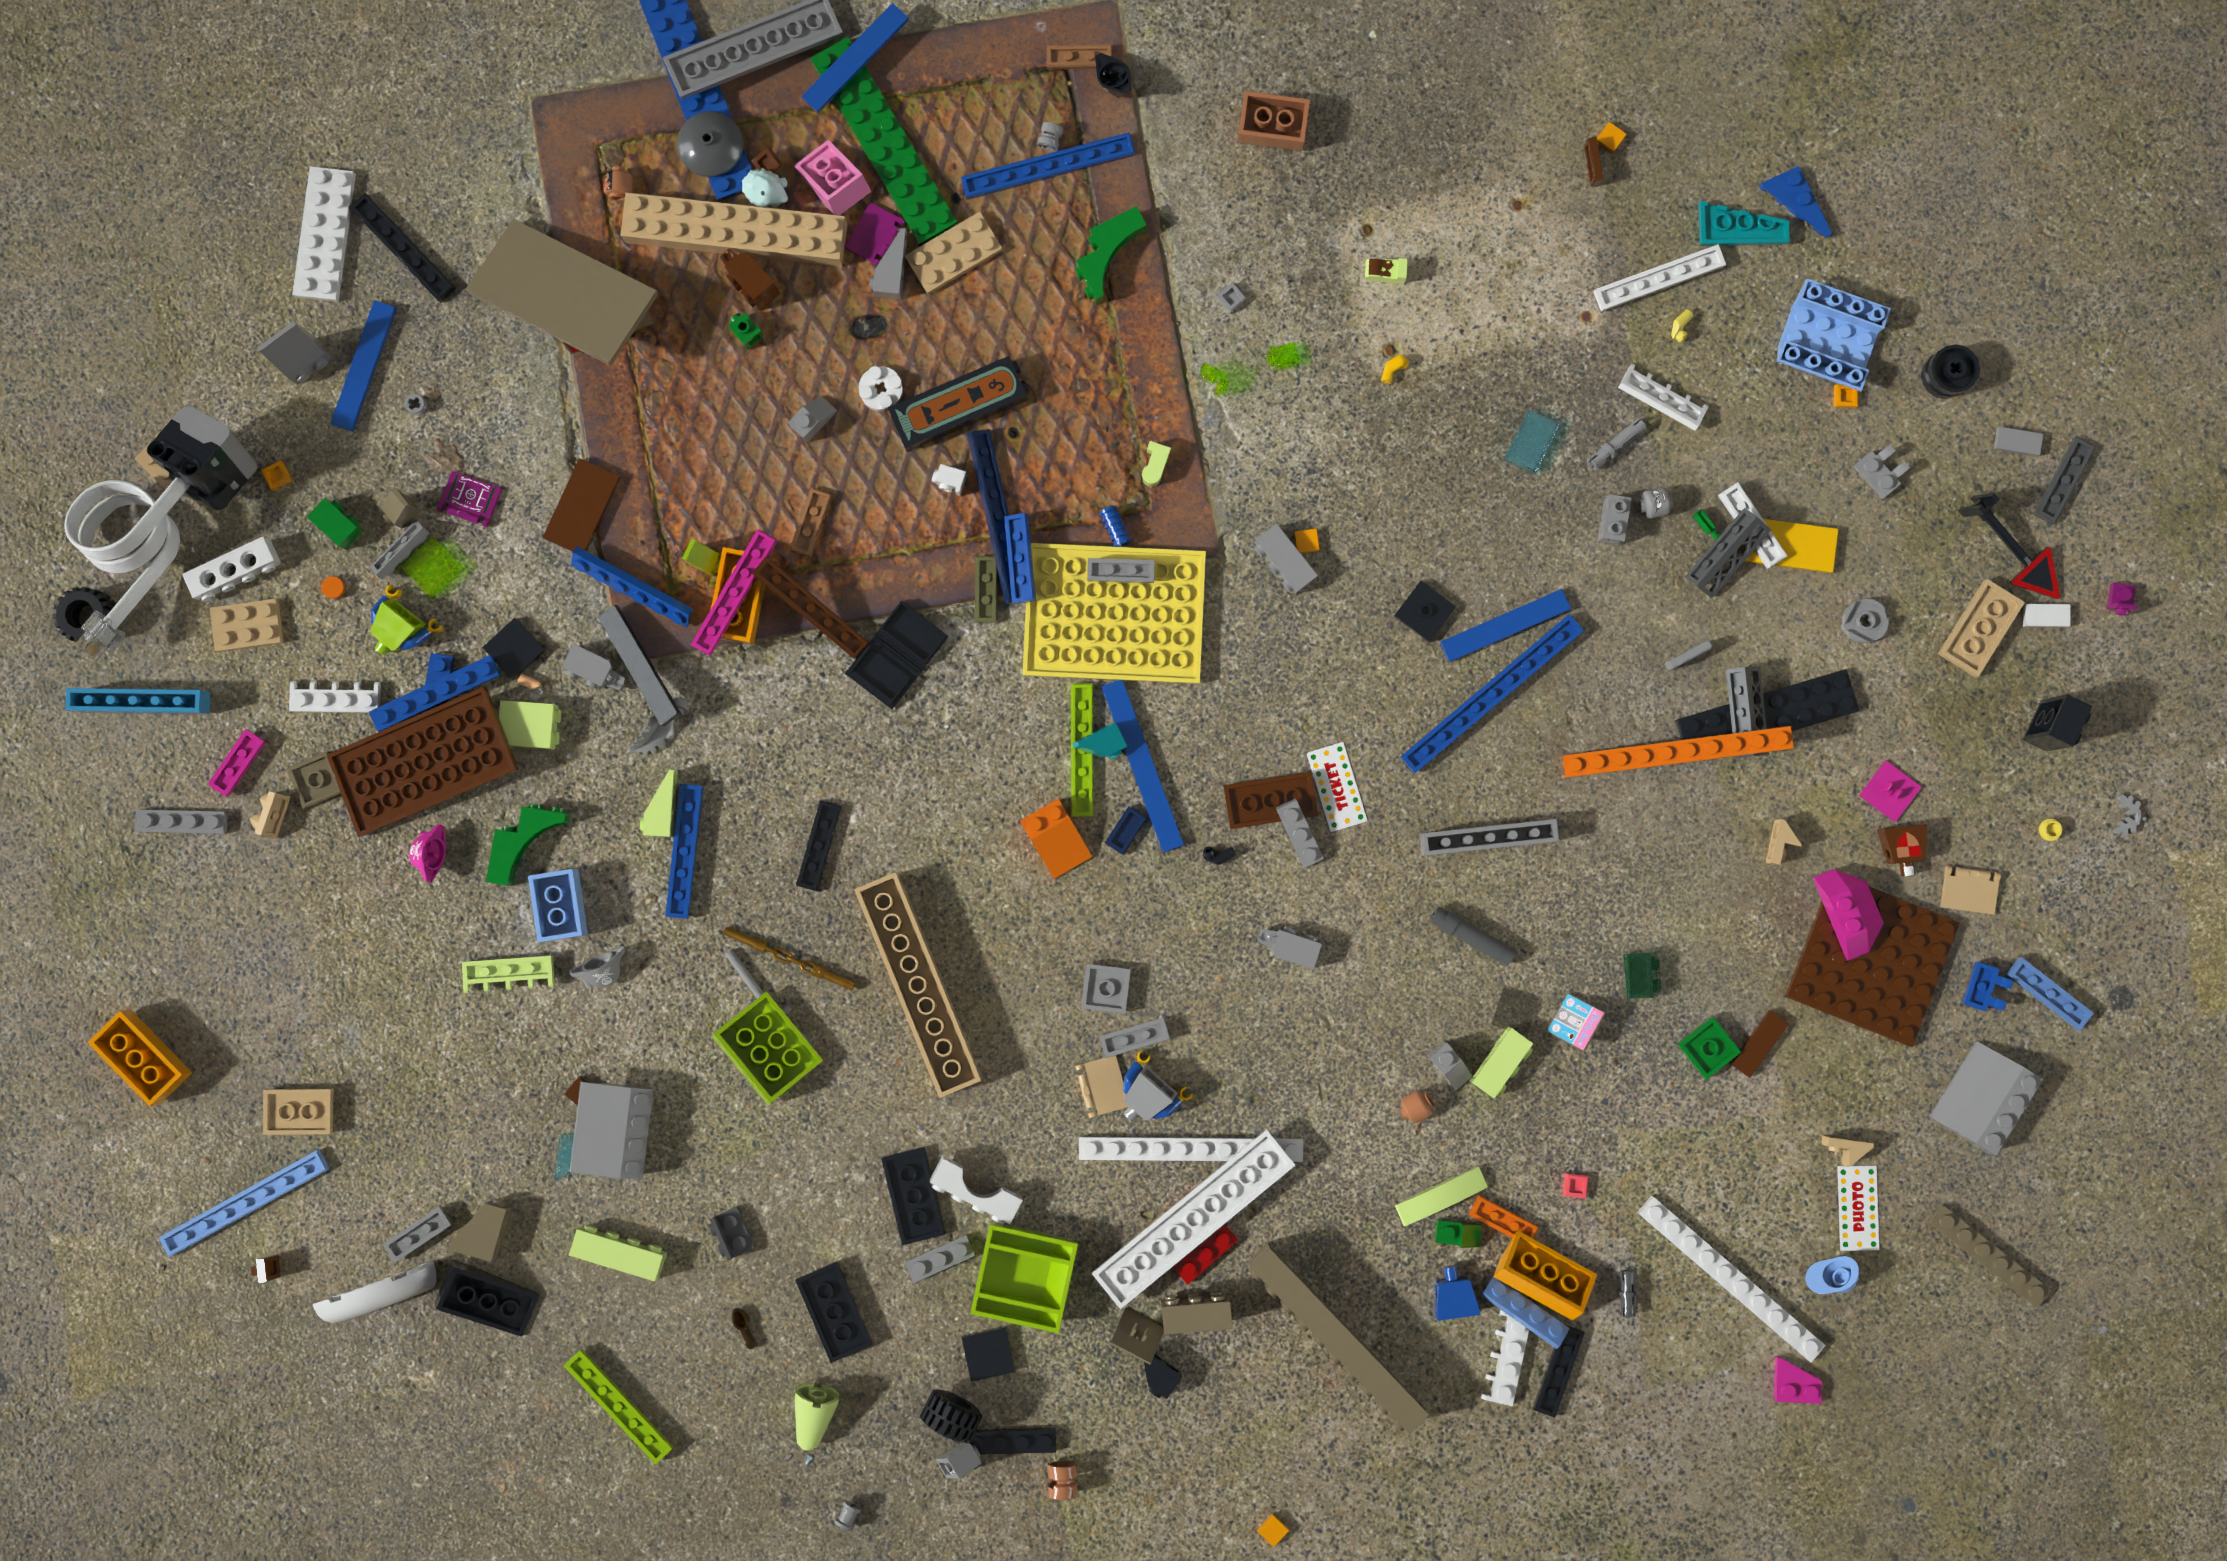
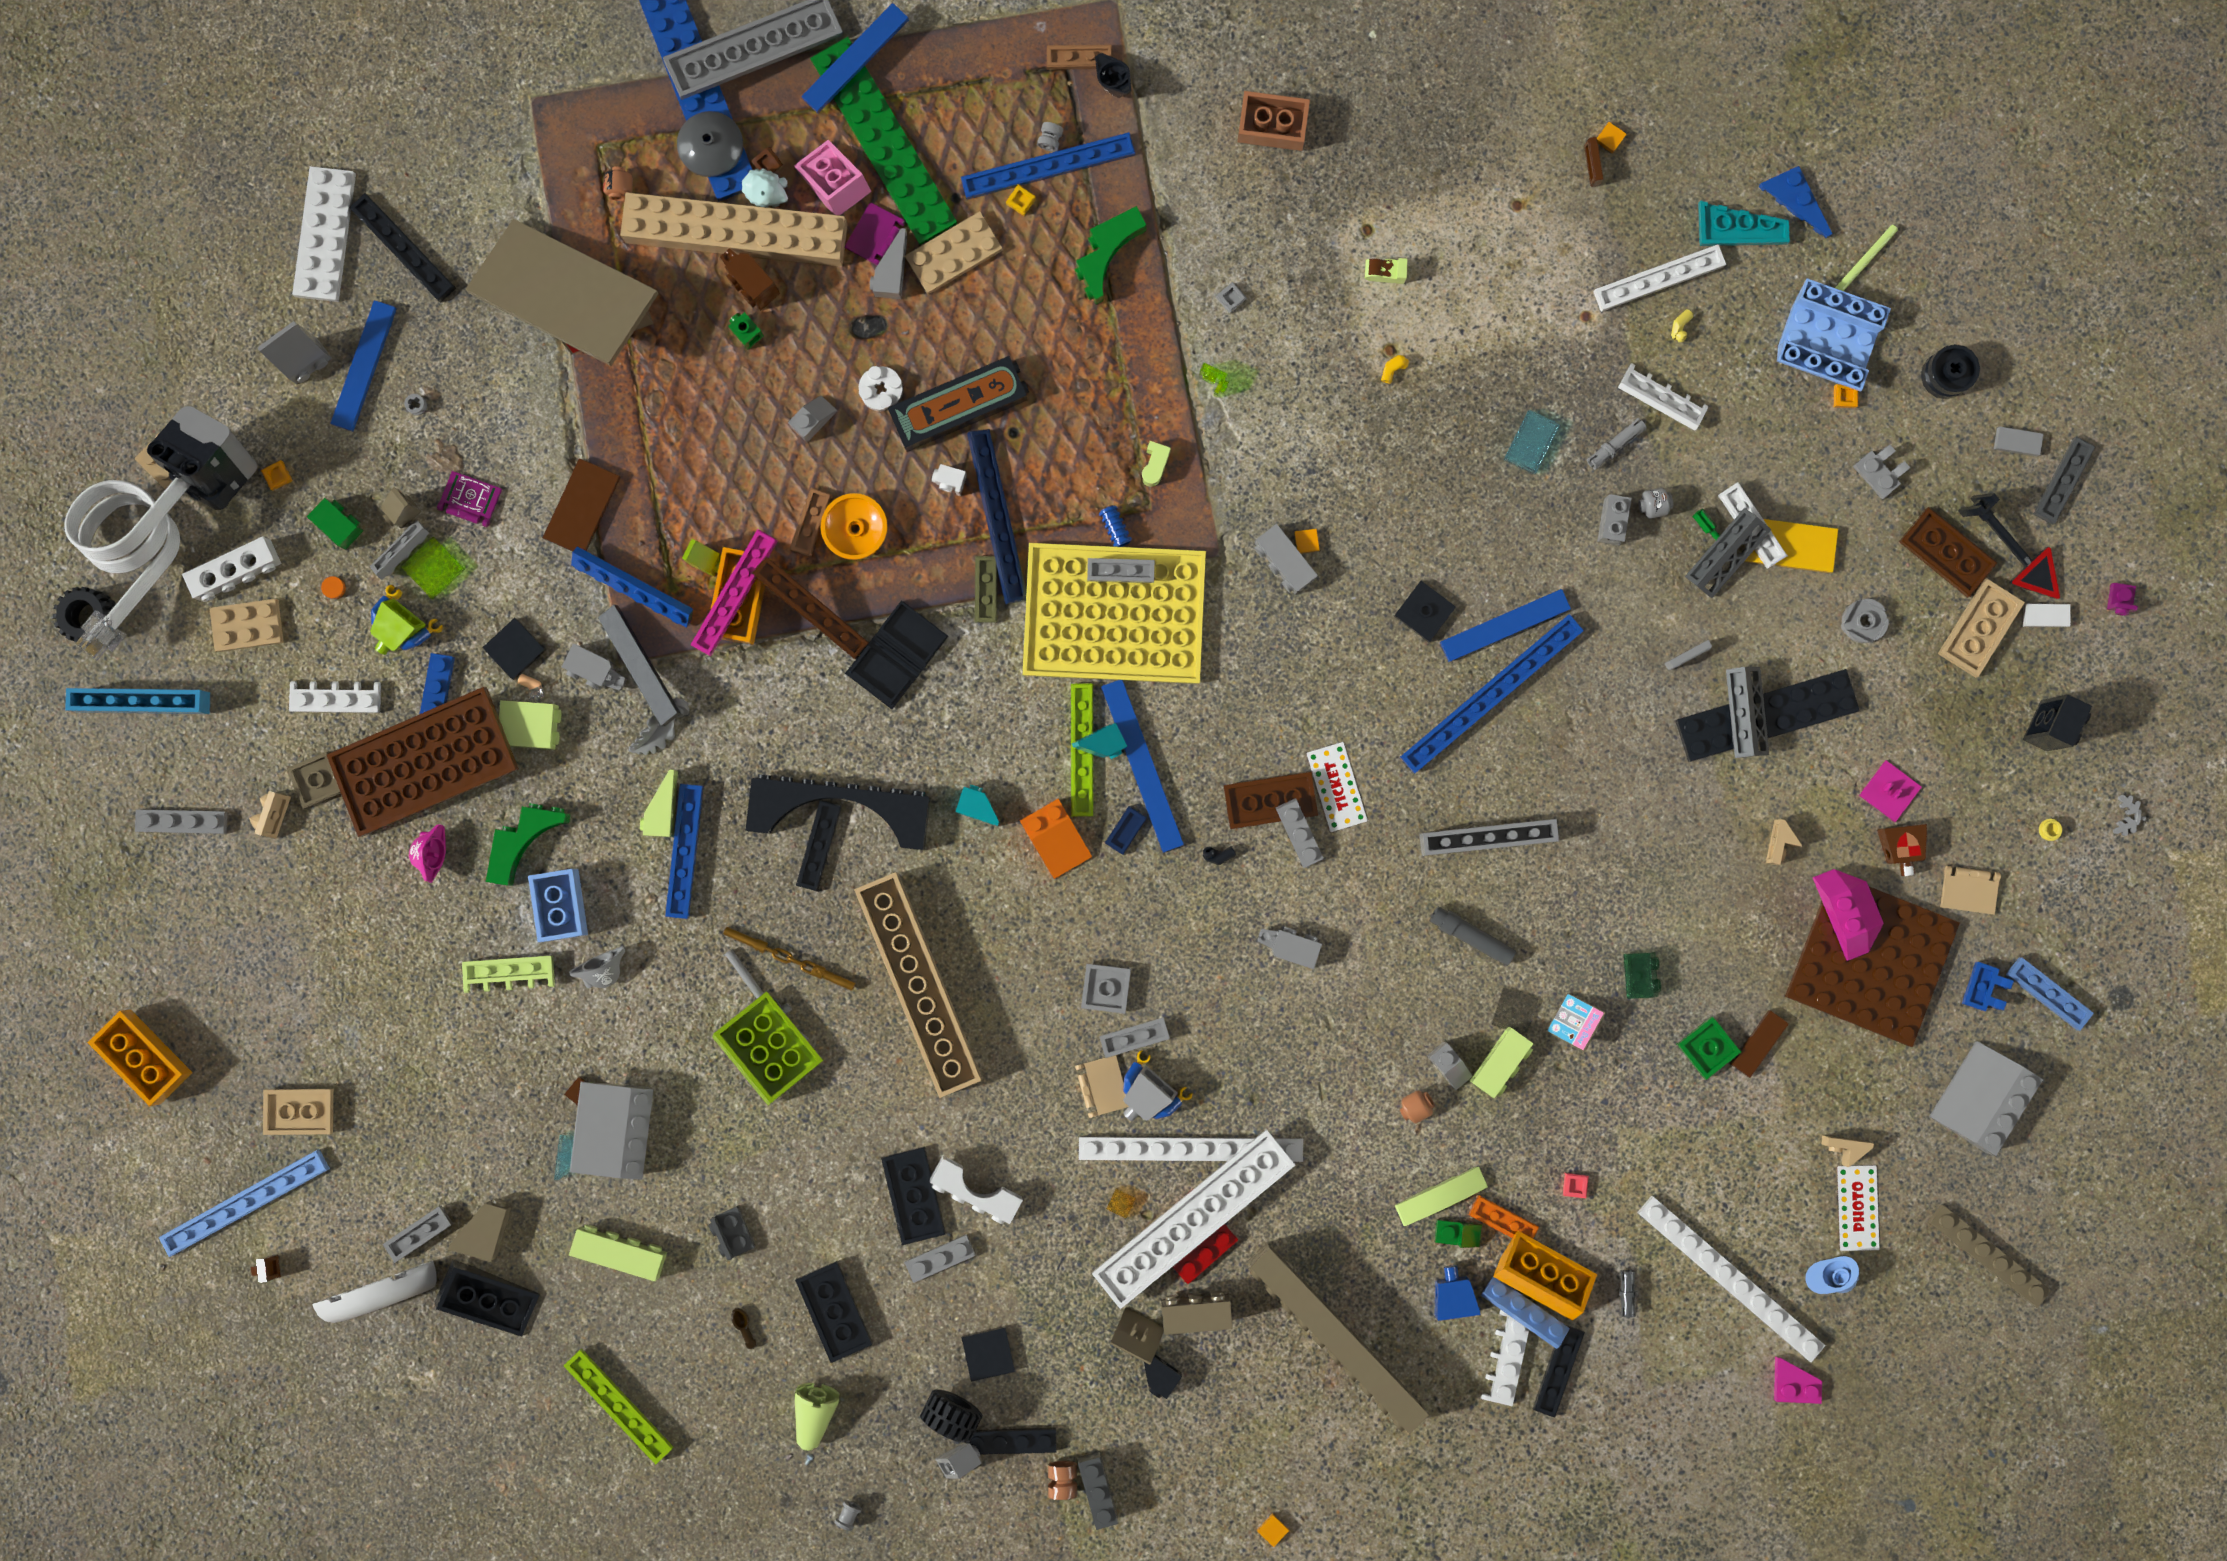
dark pink plate [208,729,266,797] -> none
blue plate [369,655,501,732] -> none
lime slope [970,1221,1078,1333] -> none
blue plate [1004,513,1036,604] -> none
clear neon green bracket [1266,342,1300,372] -> none
orange plate [1563,726,1794,778] -> none
none -> black arch [745,774,931,850]
none -> light orange dish [821,493,888,560]
none -> teal slope [955,784,1000,827]
none -> yellow tile [1006,184,1036,216]
none -> dark grey brick [1078,1451,1118,1530]
none -> clear yellow plate [1106,1188,1136,1219]
none -> yellowish green bar [1835,225,1898,291]
none -> reddish brown tile [1899,507,1997,598]

